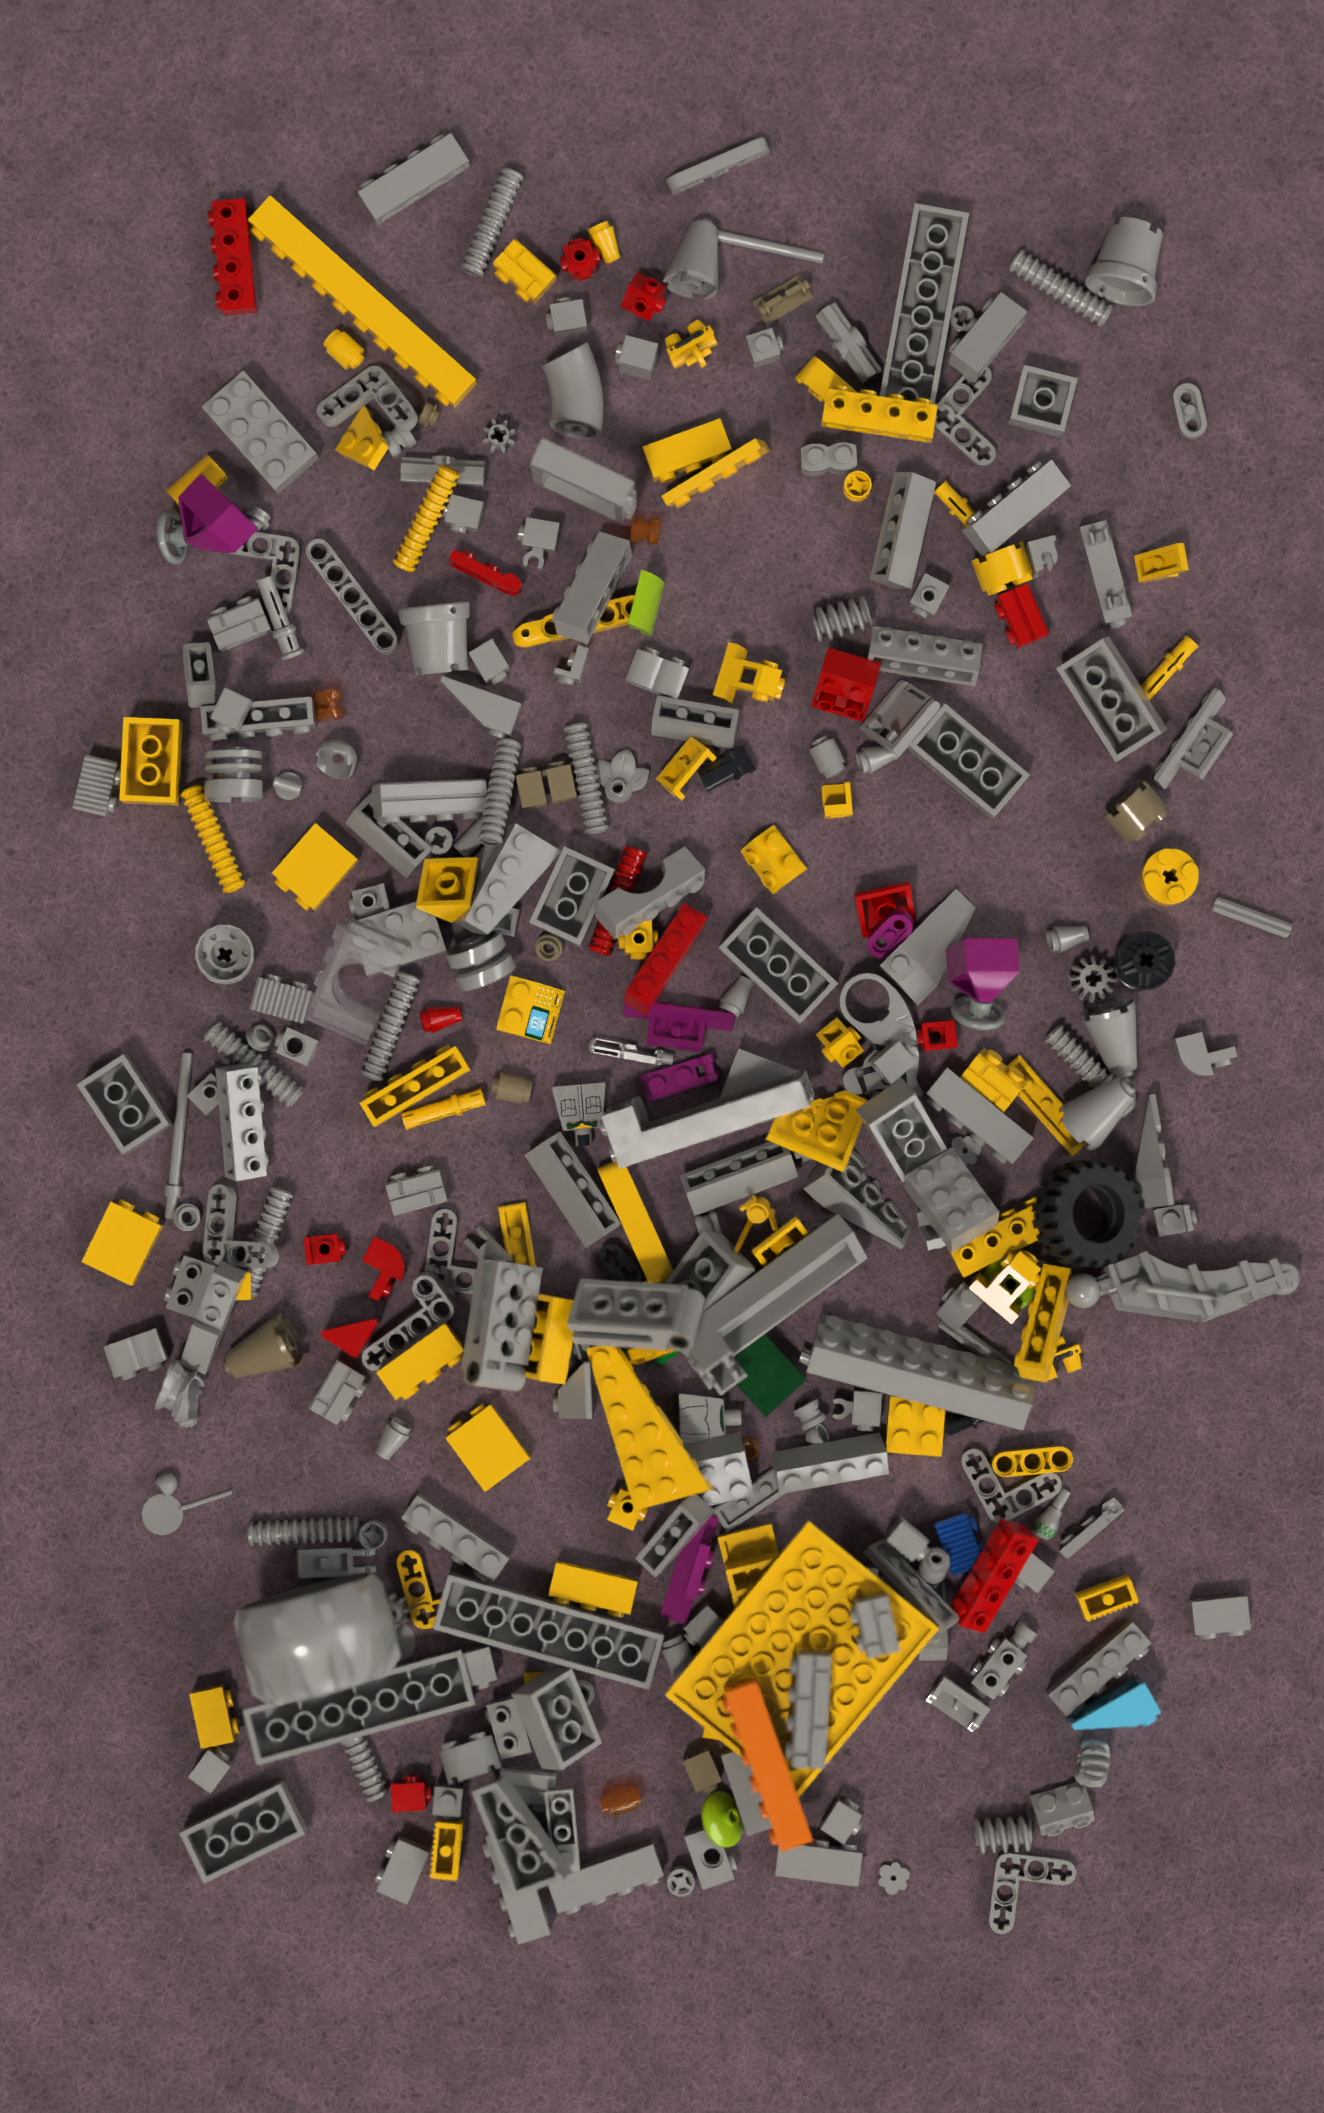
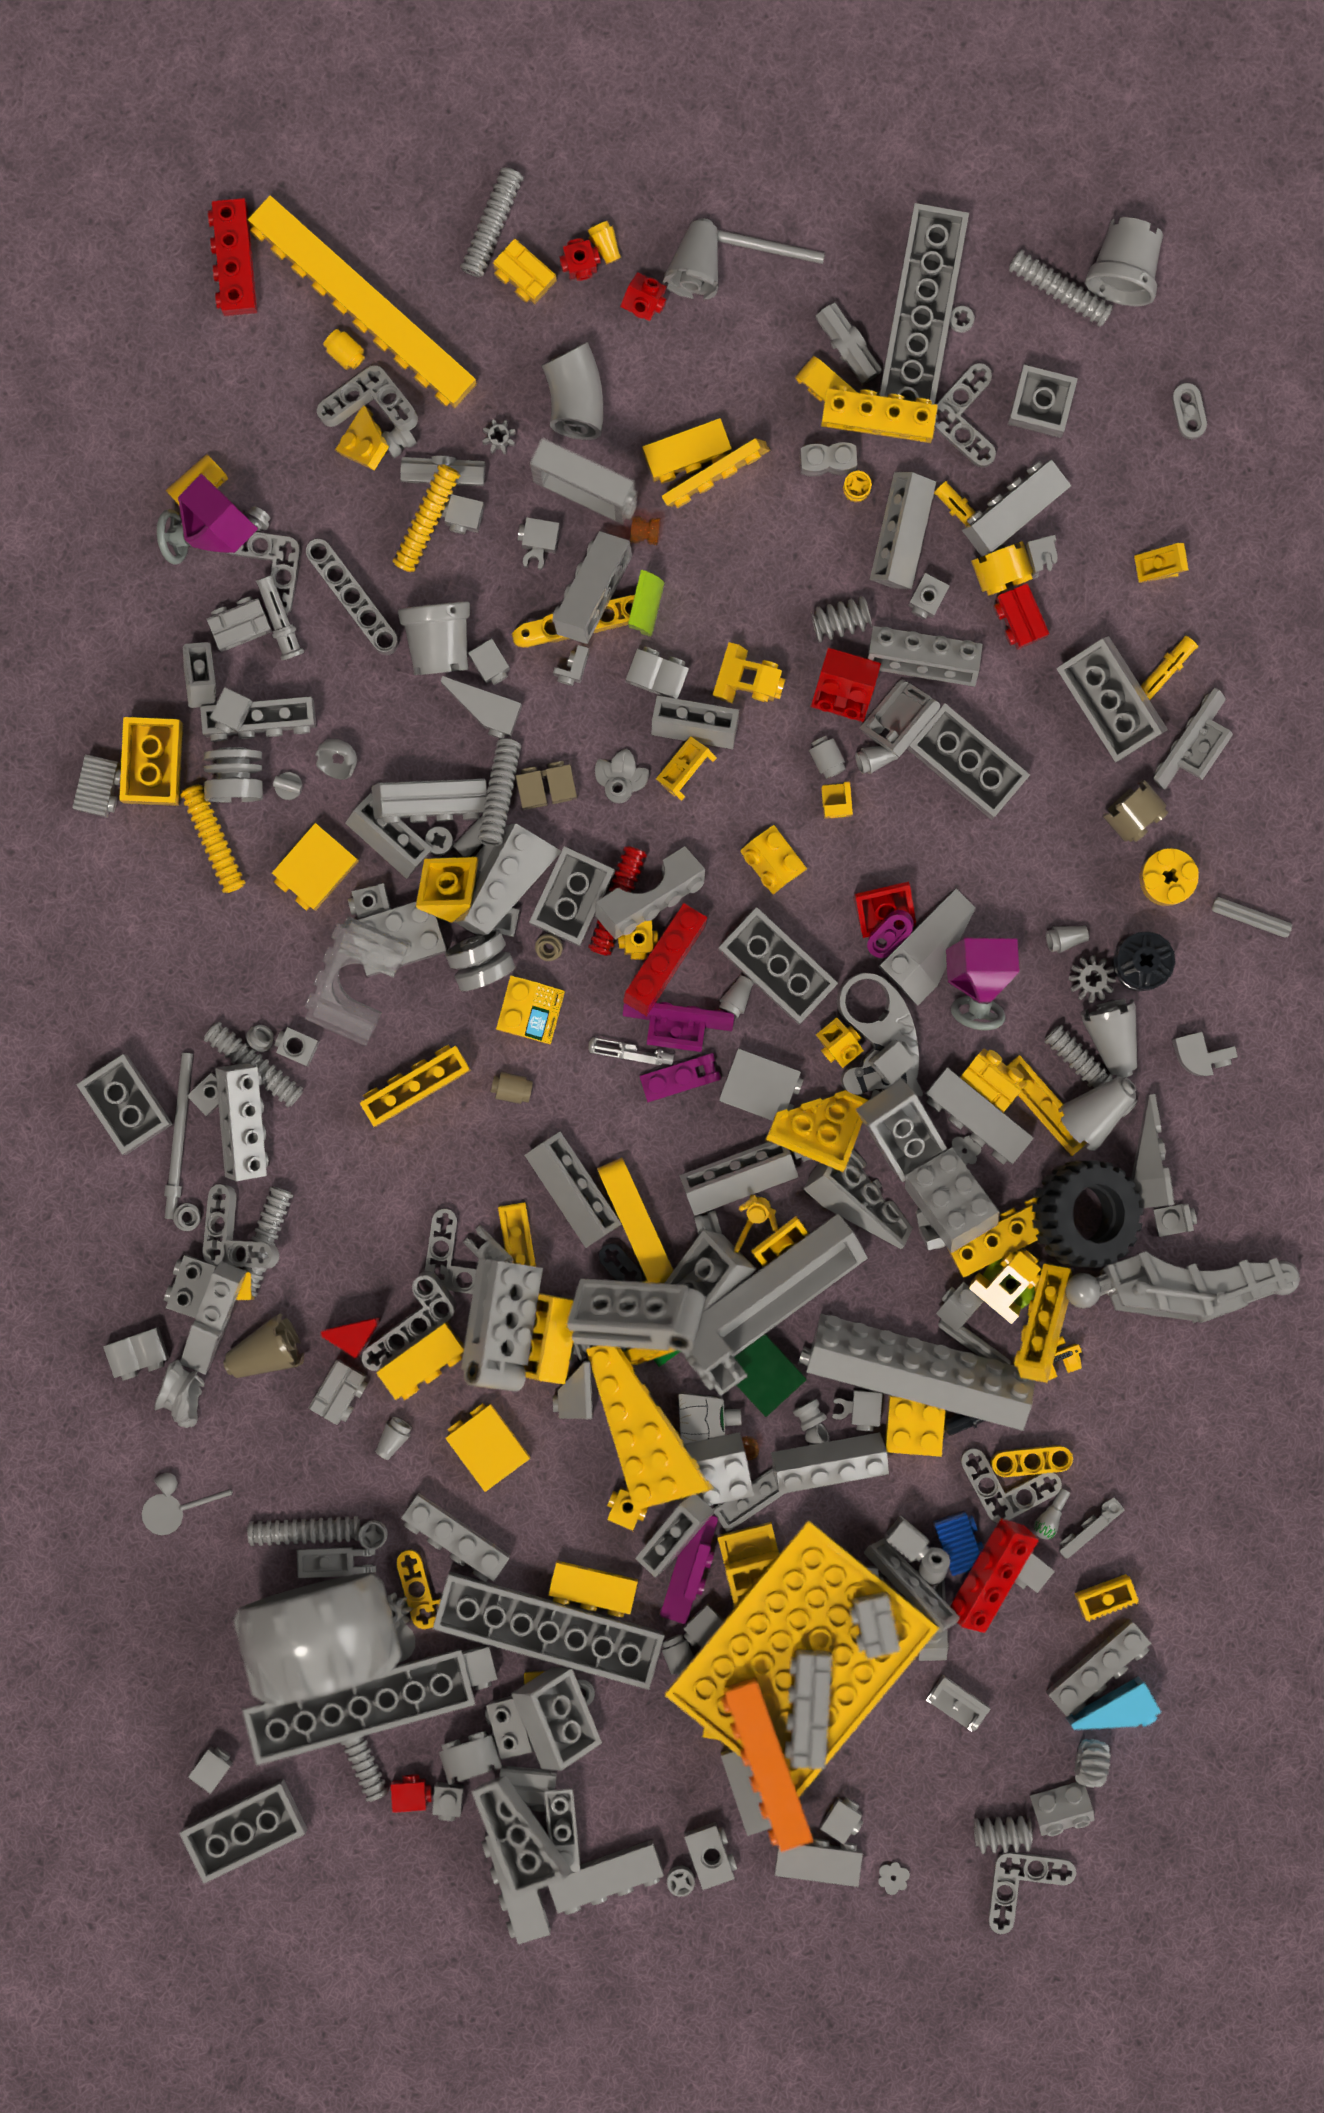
yellow brick [81,1199,164,1286] -> none
yellow brick [189,1684,240,1749] -> none
light grey wheel [195,925,254,985] -> none
light grey brick [202,371,319,495] -> none
light grey brick [249,974,313,1024] -> none
red brick [304,1233,346,1265] -> none
clear orange wheel [313,690,343,721] -> none
light grey brick [358,133,470,225] -> none
light grey piece [360,971,421,1082] -> none
red brick [362,1236,406,1301] -> none
light grey brick [374,1836,430,1905] -> none
light grey brick [385,1165,449,1216] -> none
yellow pin [401,1088,486,1130] -> none
dark tan plate [418,402,440,428] -> none
red cone [419,1005,462,1034] -> none
yellow brick [429,1818,464,1881] -> none
red hinge [449,549,522,597] -> none
light grey brick [545,297,587,337] -> none
light grey torso [552,1082,606,1147] -> none
light grey piece [563,722,609,835] -> none
light grey brick [599,1070,815,1168] -> none
clear orange brick [599,1783,642,1818] -> none
light grey brick [615,335,658,381] -> none
yellow hips [665,320,718,369] -> none
light grey beam [666,137,770,194] -> none
dark tan brick [683,1747,722,1793] -> none
black piece [697,745,757,792] -> none
lime dish [702,1791,744,1848] -> none
light grey brick [745,328,784,368] -> none
dark tan hinge [752,274,814,326] -> none
red brick [916,1020,958,1052] -> none
light grey brick [948,292,1027,383] -> none
light grey brick [969,1621,1038,1700] -> none
light grey brick [1077,520,1132,629] -> none
light grey brick [1188,1594,1251,1639] -> none

